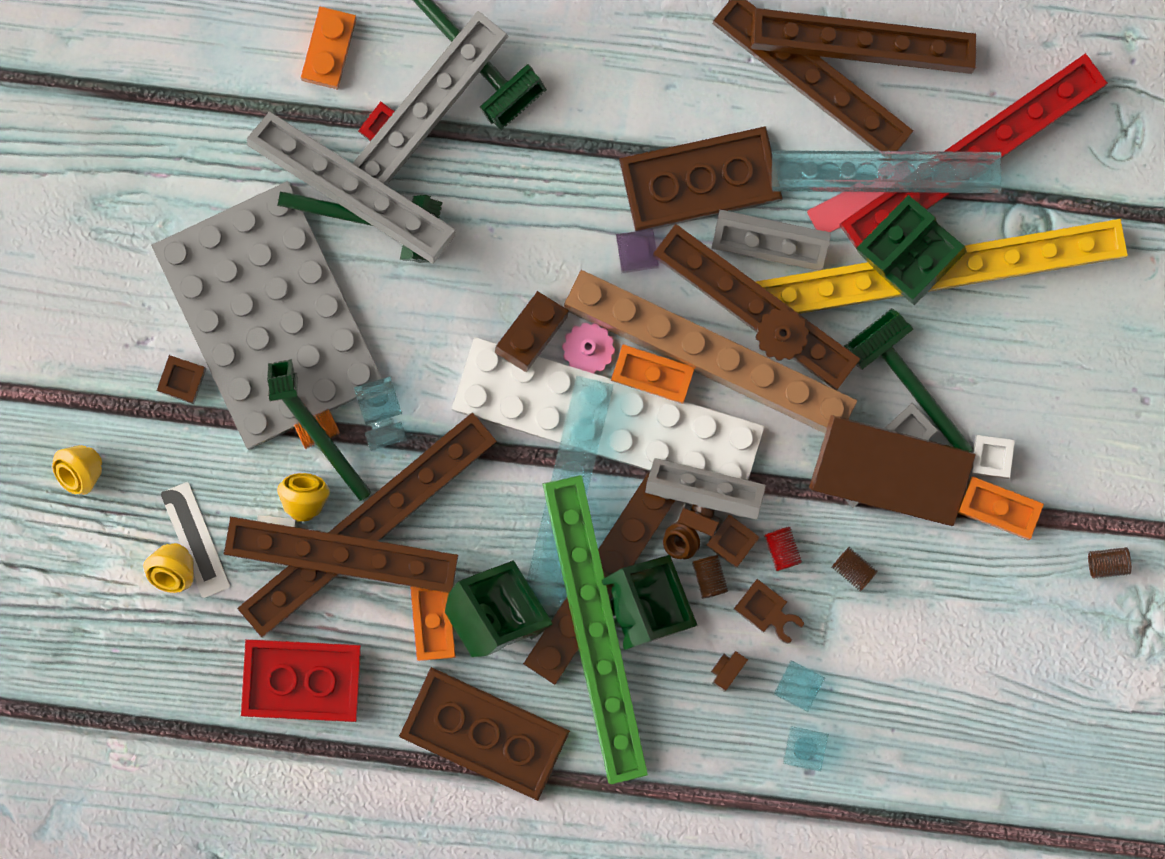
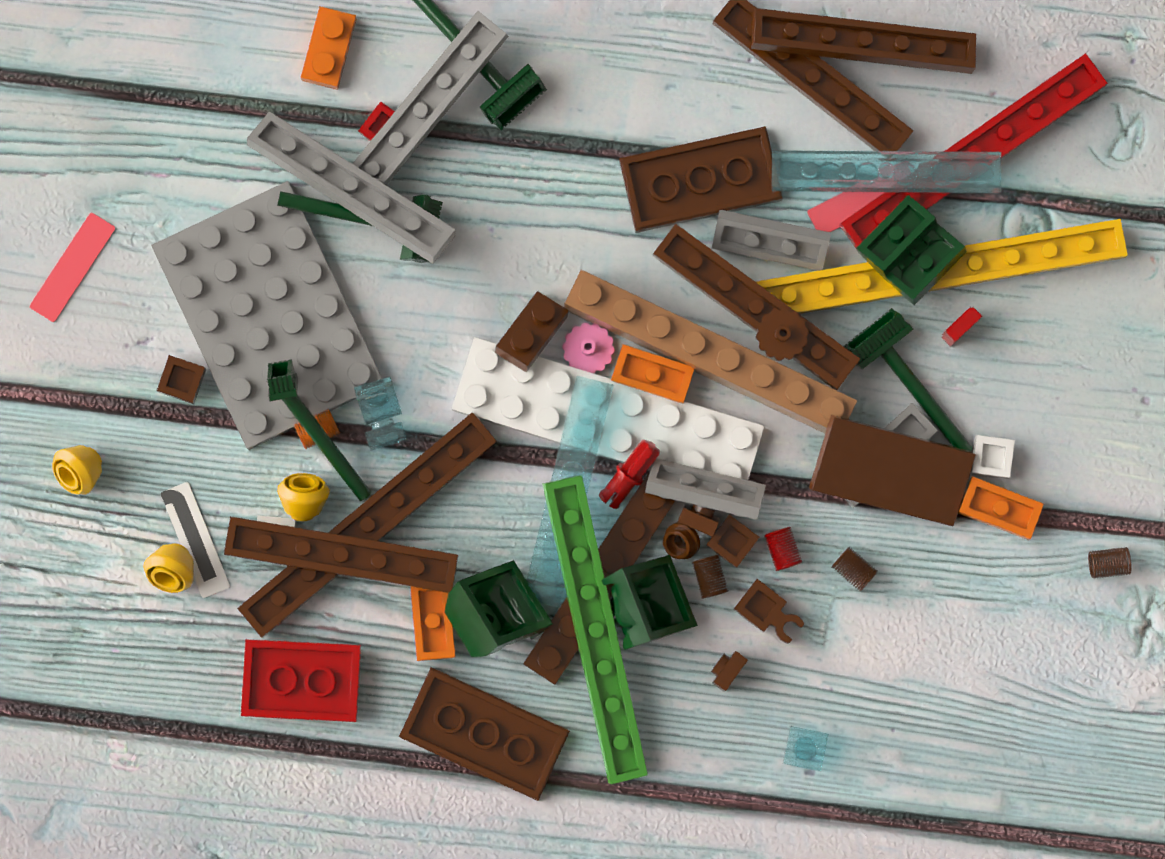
clear purple plate [616,229,659,274] -> none
clear light blue plate [773,660,825,712] -> none
none -> coral sticker [30,213,115,322]
none -> red axle [599,439,660,509]
none -> red tile [941,307,982,347]

